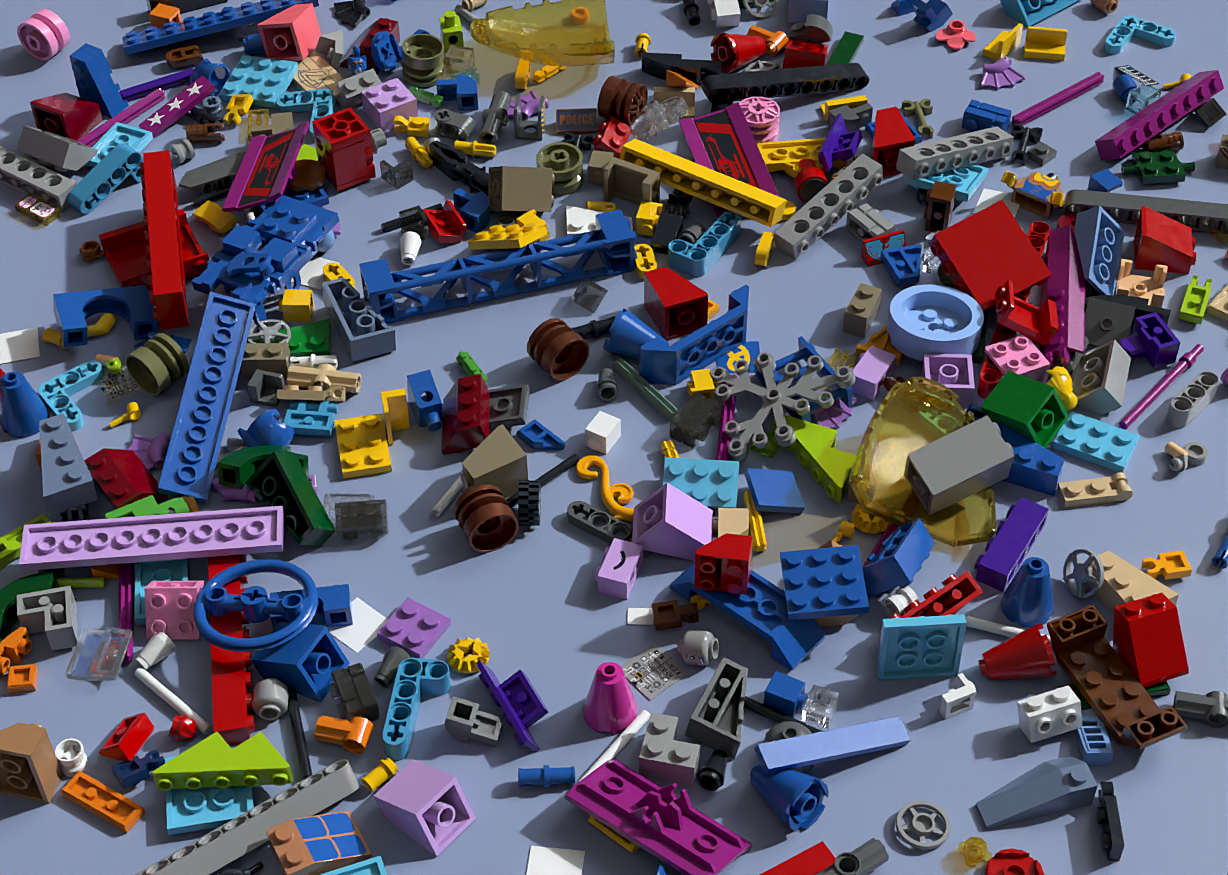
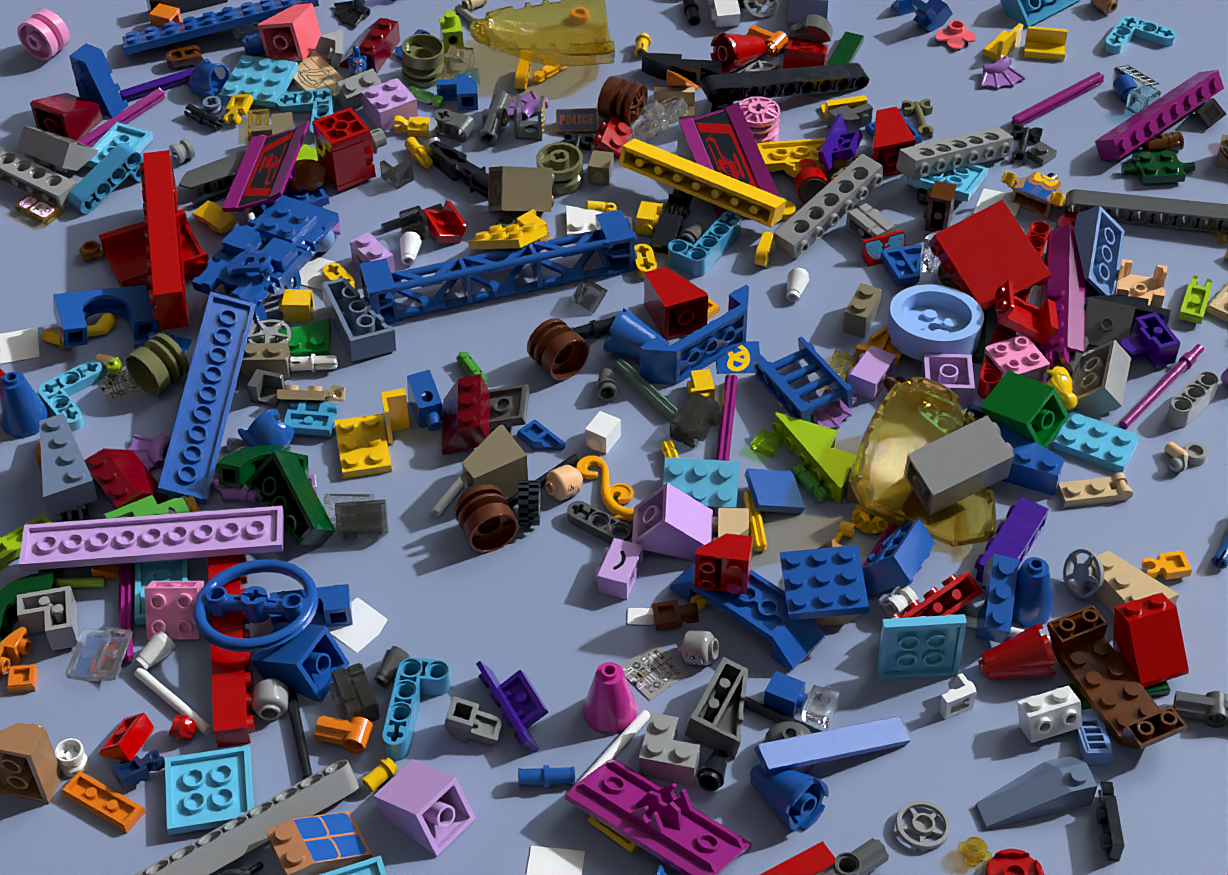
yellow hand [109,402,141,428] -> none
magenta tile [139,76,216,138] -> none
lime slope [152,731,294,791] -> none
reddish brown hinge [186,123,225,143] -> none
tan piece [287,364,361,393] -> none
blue tile [371,31,400,72] -> none
medium lavender plate [377,597,451,659] -> none
yellow gear [447,636,490,674] -> none
blue brick [453,188,491,233] -> none
yellow axle [454,140,496,158] -> none
dark tan panel [602,157,660,205] -> none
light grey plant [711,352,855,461] -> none
blue brick [962,99,1012,132] -> none
blue panel [1087,168,1123,193] -> none
red slope [1133,206,1196,274] -> none
yellow hand [1163,73,1191,89] -> none
none -> lavender brick [350,232,395,273]
none -> light nougat head [545,465,583,501]
none -> white cone [786,268,809,302]
none -> bright green axle [792,464,829,503]
none -> blue arch [975,554,1019,643]

